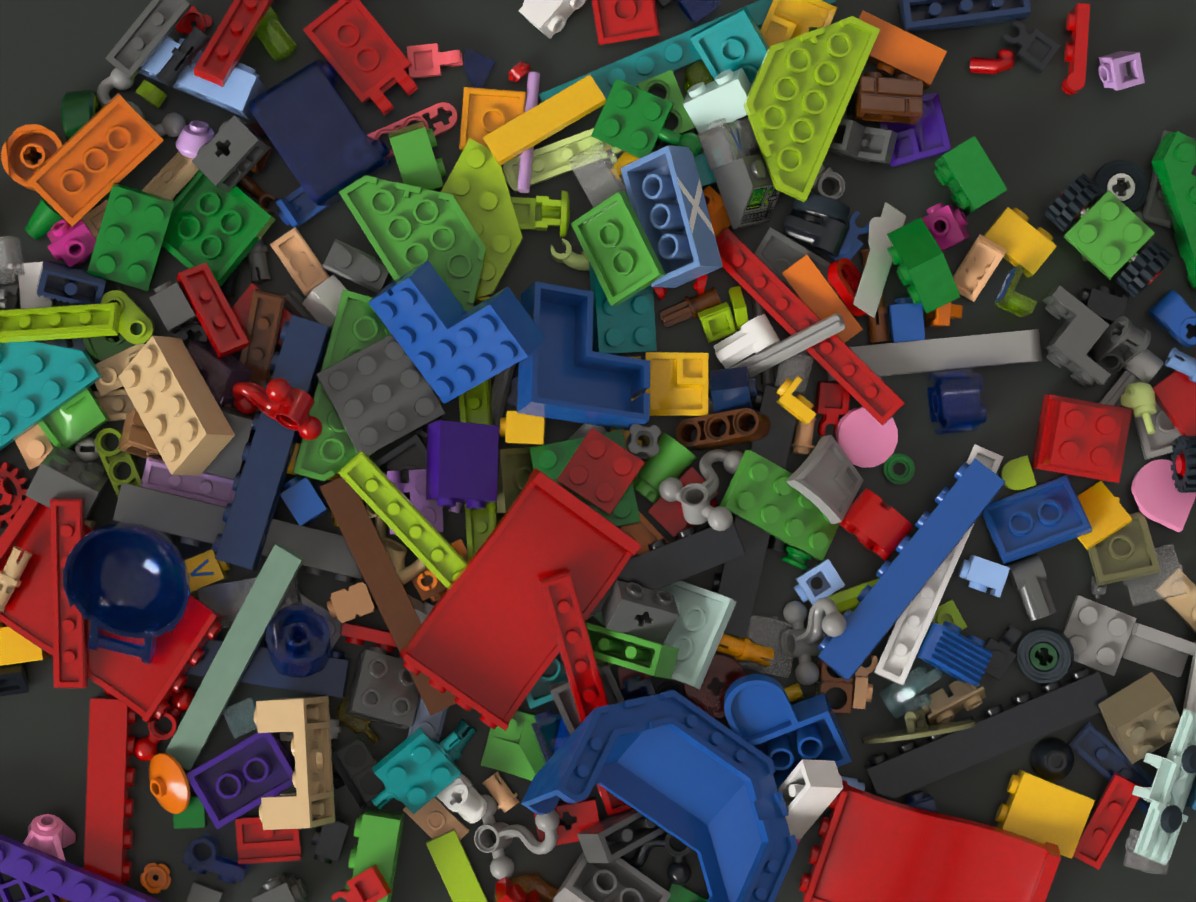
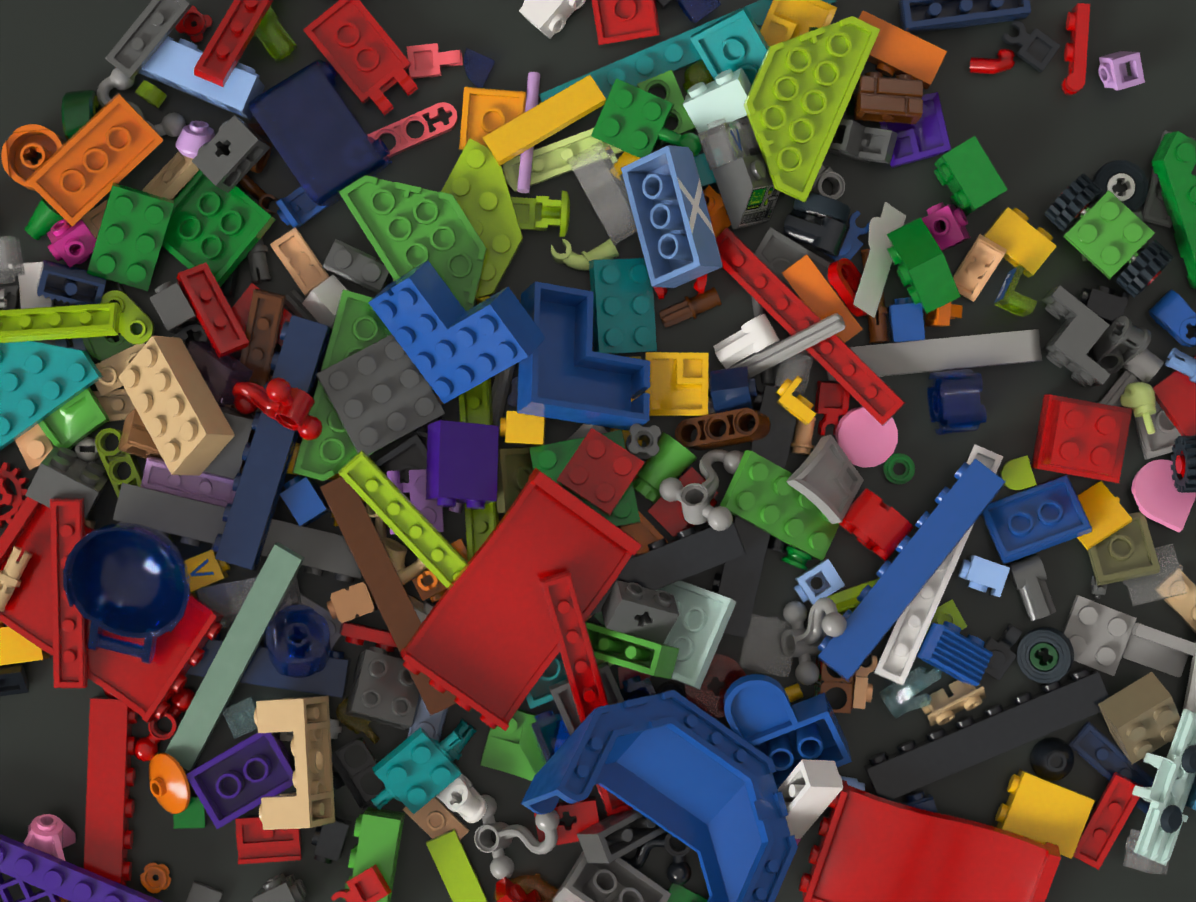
black pin [156,26,210,89] -> none
clear blue plate [182,834,250,884] -> none
bright green brick [387,121,447,190] -> none
light nougat pin [482,771,519,813] -> none
red piece [508,61,531,83] -> none
bright green plate [570,191,666,306] -> none
lime tile [698,302,738,343] -> none
light orange pin [716,633,774,667] -> none
lime tile [729,286,748,331] -> none
olive shield [861,708,976,744] -> none

